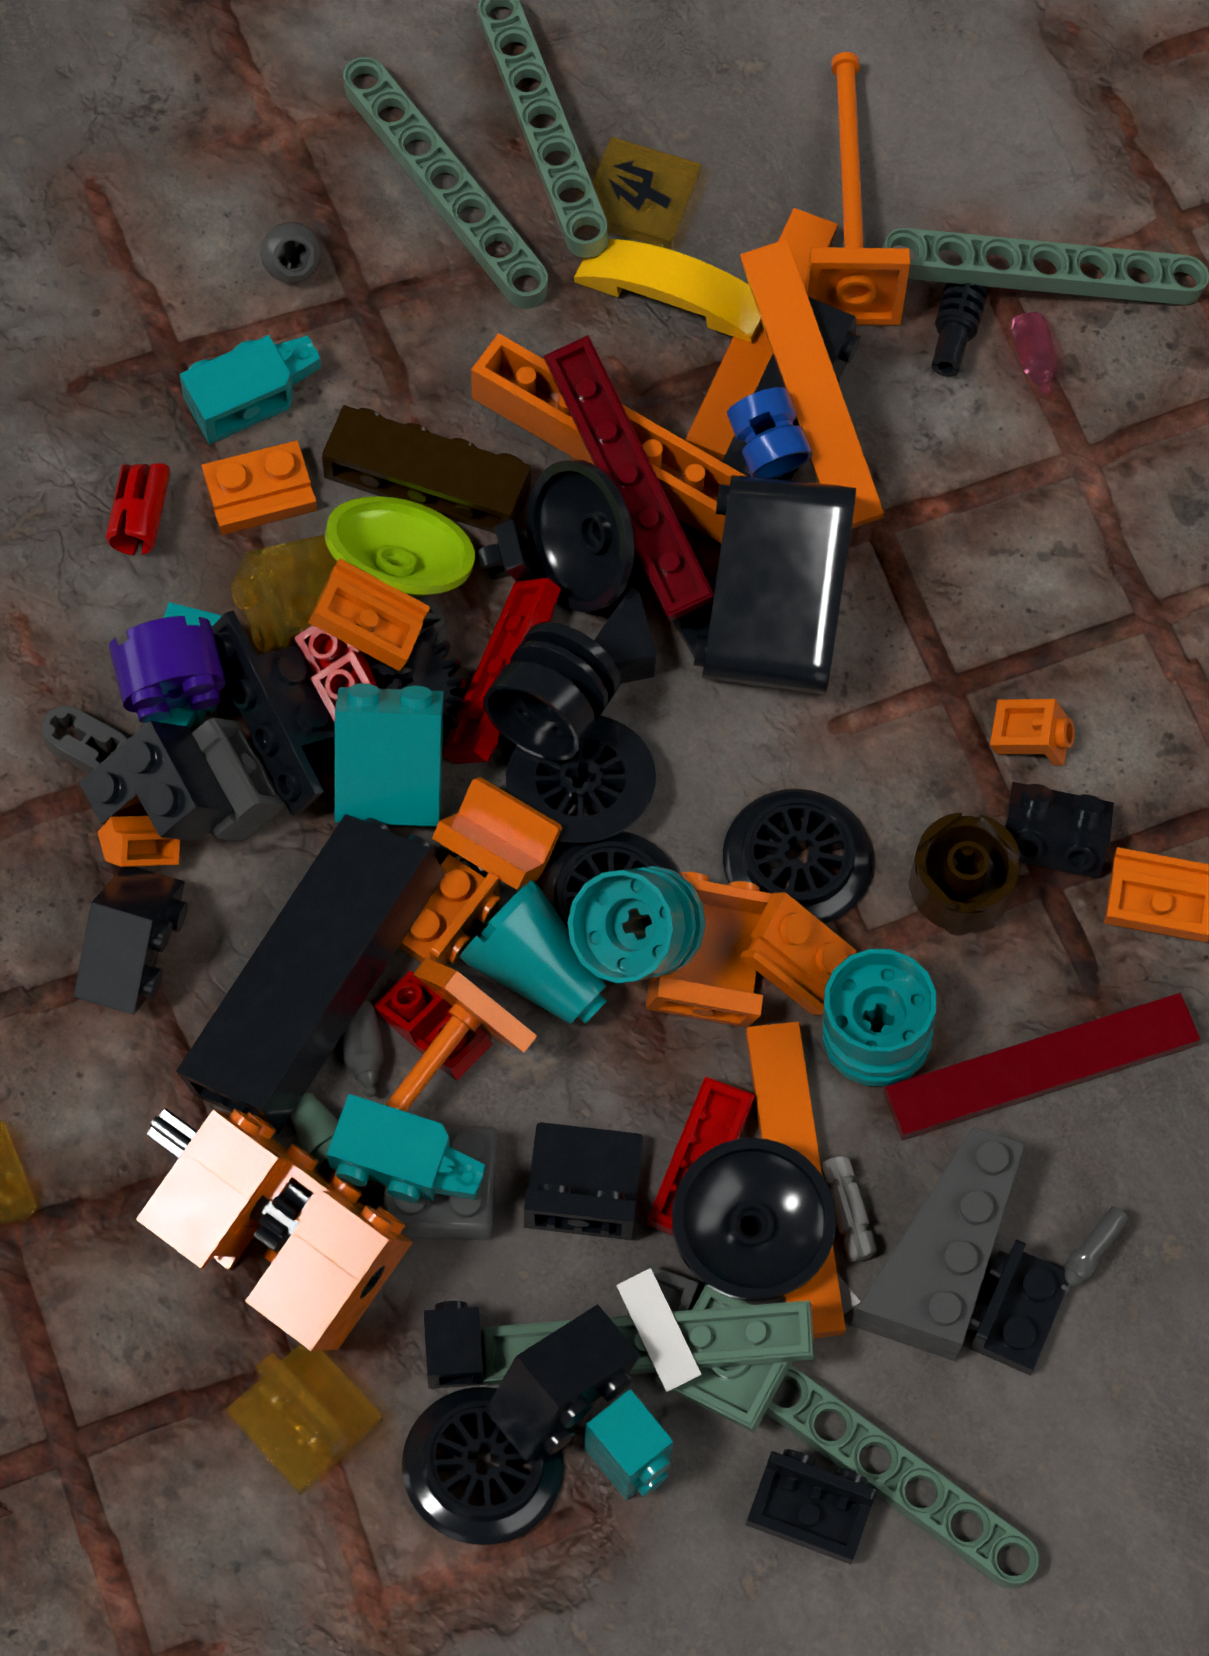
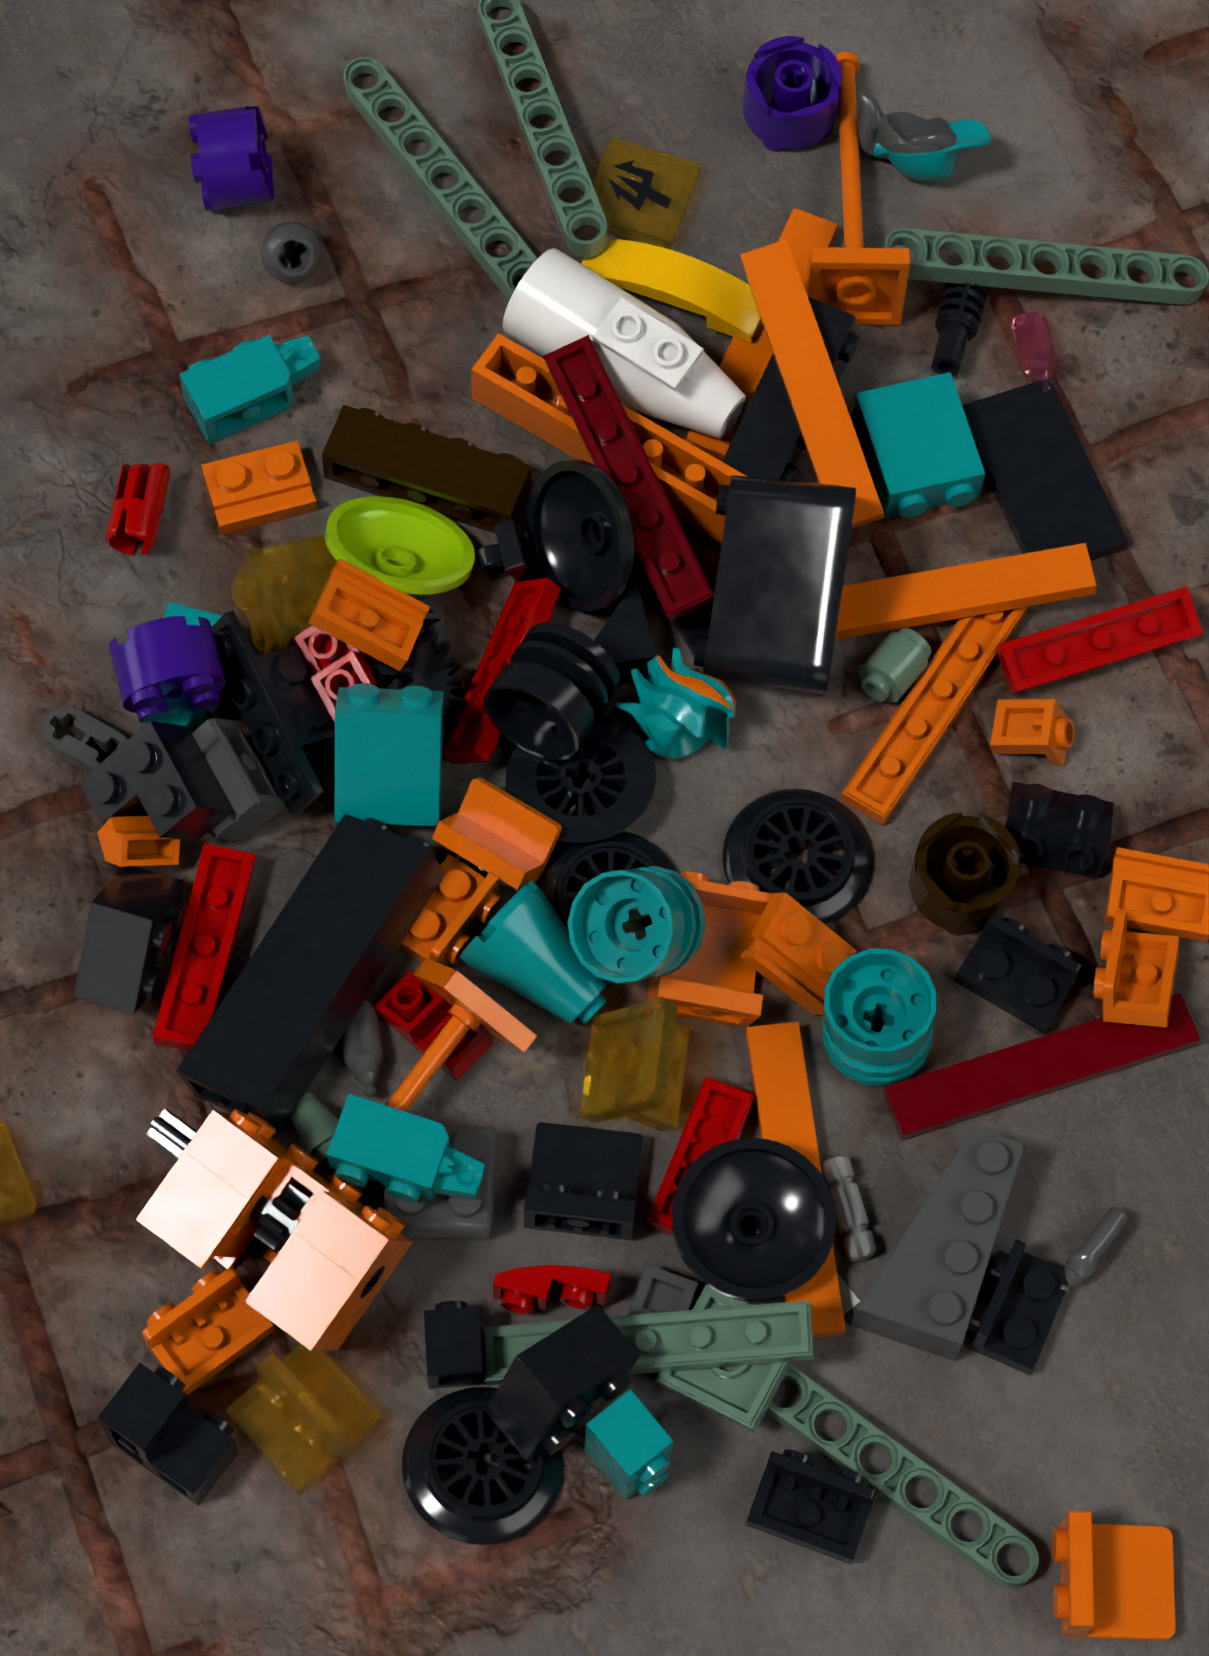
white sticker [616,1268,702,1392] -> none
blue wheel [727,387,812,479] -> none
none -> black brick [98,1363,239,1507]
none -> orange bracket [142,1266,275,1395]
none -> red plate [152,843,257,1051]
none -> dark purple brick [189,106,275,211]
none -> red slope [493,1265,611,1315]
none -> white piece [503,248,748,439]
none -> clear yellow bracket [579,997,690,1132]
none -> teal hair [616,647,736,759]
none -> dark purple brick [743,36,842,152]
none -> orange tile [835,543,1097,640]
none -> orange tile [840,606,1030,826]
none -> teal brick [852,372,985,518]
none -> hair [858,92,991,182]
none -> sand green brick [859,628,931,703]
none -> black bracket [954,914,1083,1034]
none -> black tile [962,377,1128,561]
none -> red plate [995,586,1203,695]
none -> orange bracket [1052,1511,1176,1641]
none -> orange bracket [1094,911,1179,1027]

